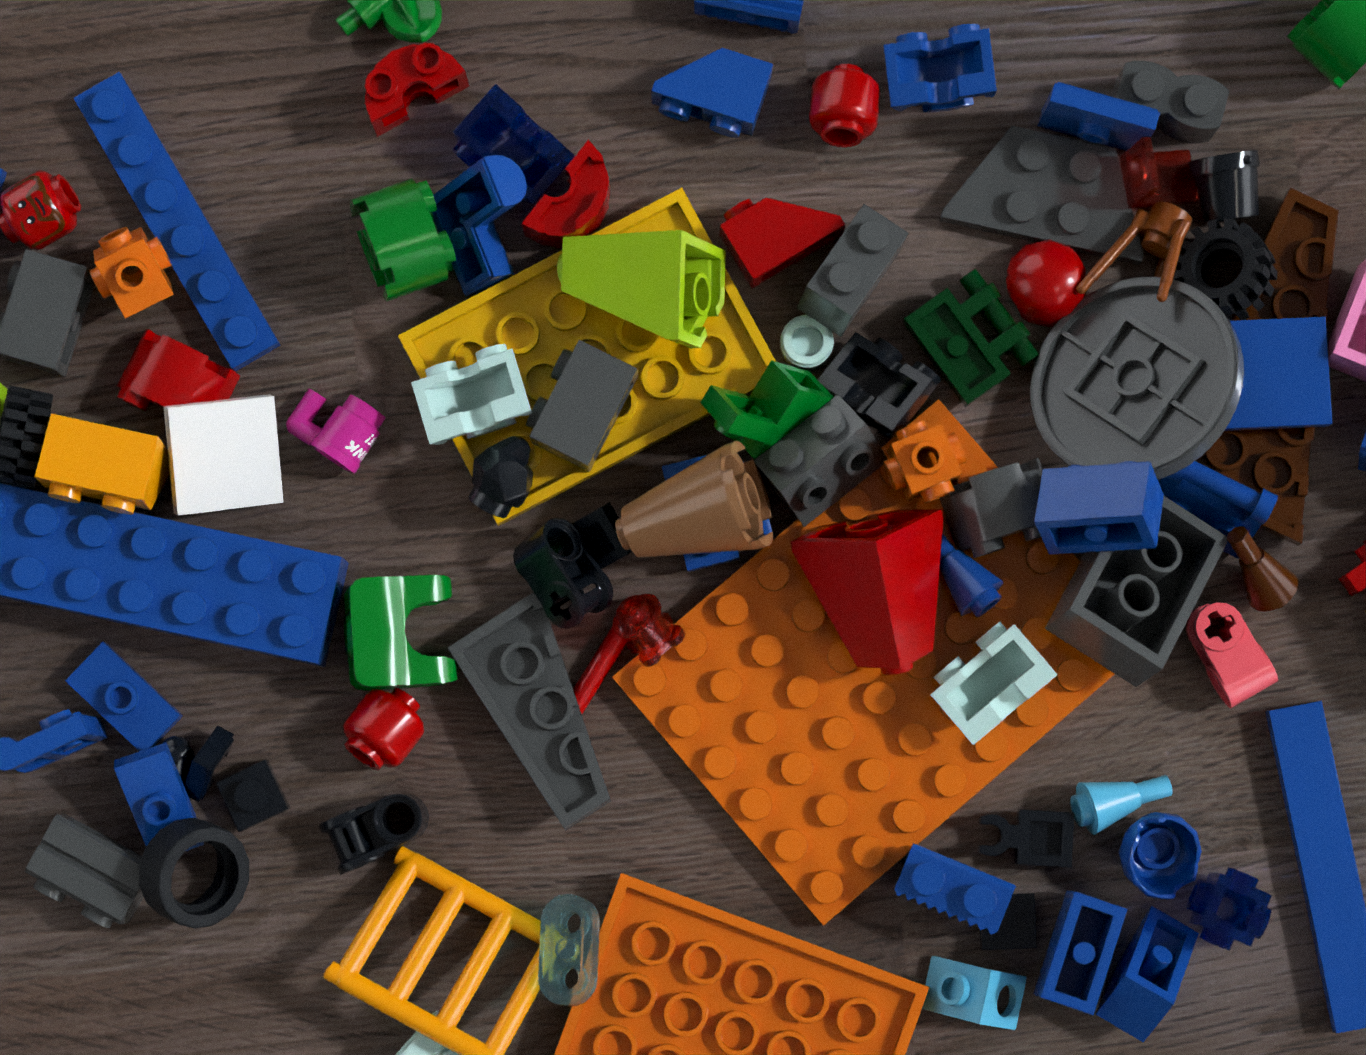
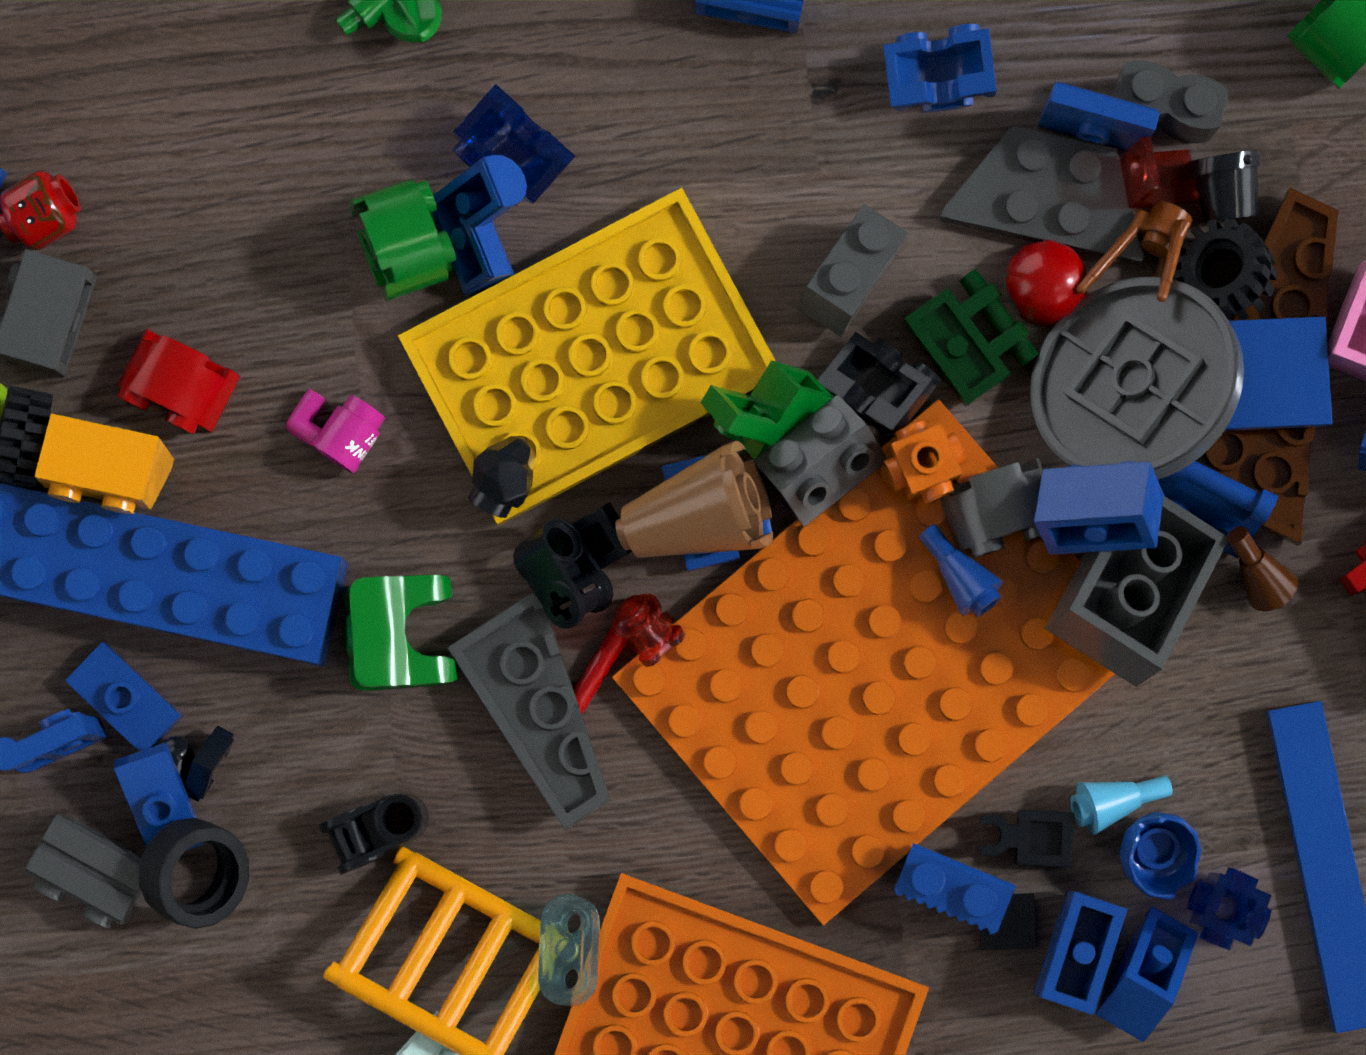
blue plate [73,72,281,372] -> none
orange brick [89,227,174,319] -> none
white tile [163,394,284,516] -> none
black plate [216,759,291,832] -> none
red head [343,688,424,771] -> none
red cylinder [365,42,470,137] -> none
light aqua cylinder [411,344,532,445] -> none
red cylinder [521,139,610,249] -> none
dark grey brick [526,340,638,472] -> none
lime slope [557,230,726,348] -> none
blue slope [651,48,773,138] -> none
red slope [719,198,845,289] -> none
light aqua tile [780,315,834,370] -> none
red slope [790,509,943,675] -> none
red head [809,64,880,147] -> none
medium azure bracket [922,956,1027,1030] -> none
light aqua cylinder [930,621,1058,745] -> none
coral piece [1186,602,1278,709] -> none

